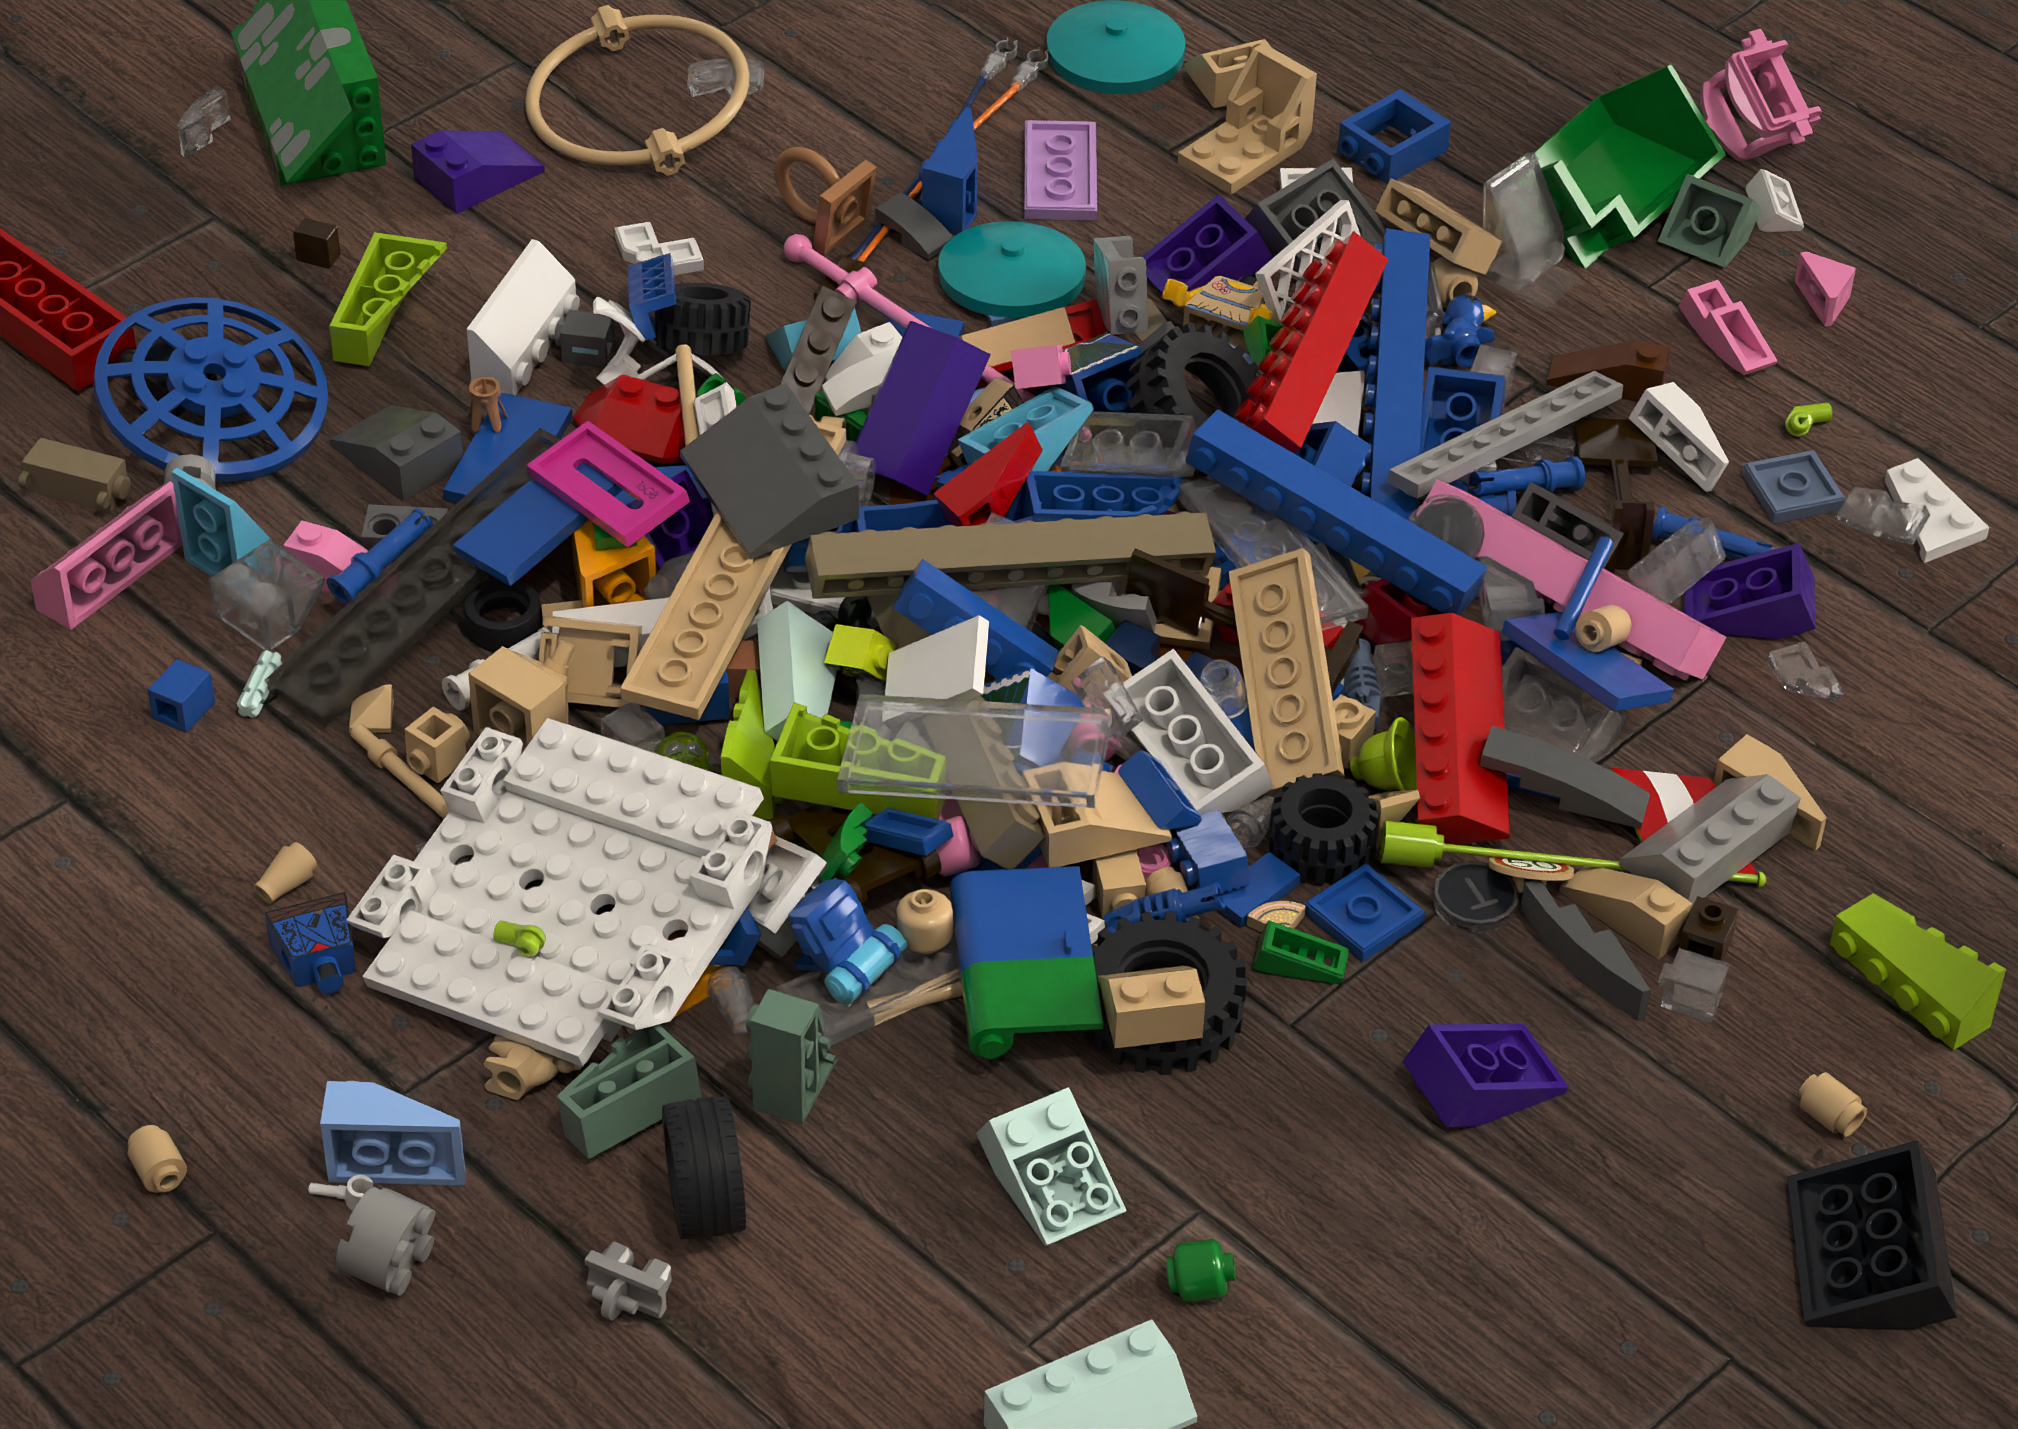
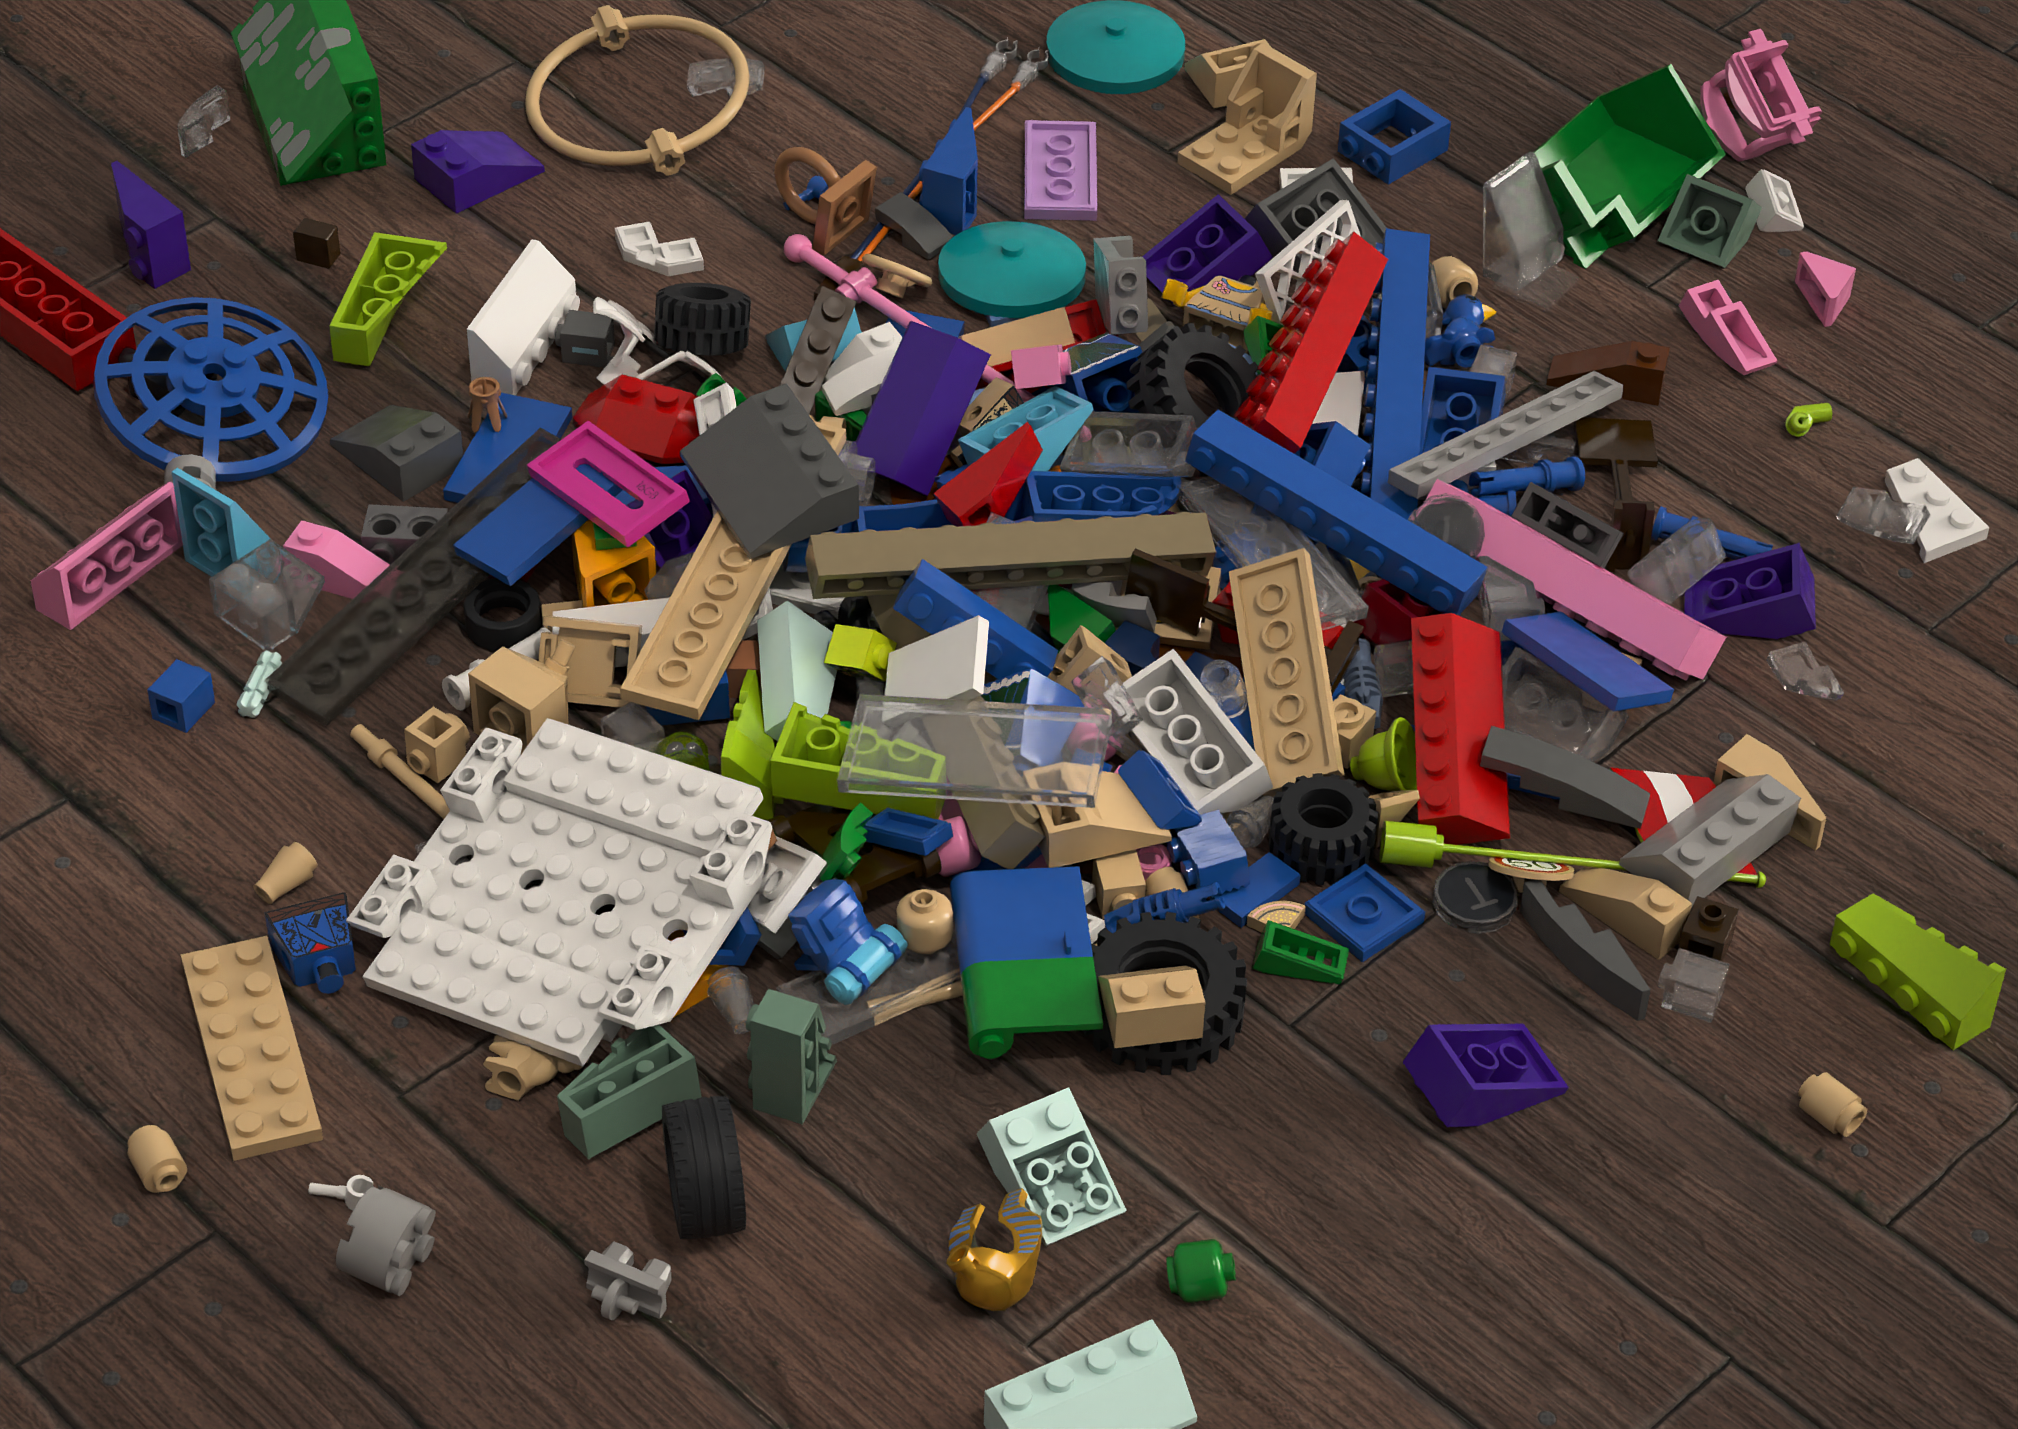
dark tan brick [18,437,131,513] -> none
light blue slope [320,1081,466,1186] -> none
blue pin [326,508,433,606] -> none
tan slope [349,685,394,733] -> none
lime arm [493,920,546,957] -> none
blue fence [628,253,677,341] -> none
tan bar [676,345,700,446] -> none
tan brick [1375,178,1502,275] -> none
blue bar [1554,536,1614,640] -> none
tan brick [1575,605,1632,652] -> none
white slope [1629,382,1729,492] -> none
sand blue tile [1742,450,1846,524] -> none
black slope [1787,1140,1957,1329] -> none
none -> dark purple slope [111,161,191,289]
none -> tan plate [181,936,323,1161]
none -> blue hand [783,176,829,211]
none -> tan piece [862,254,932,299]
none -> pearl gold piece [946,1188,1042,1311]

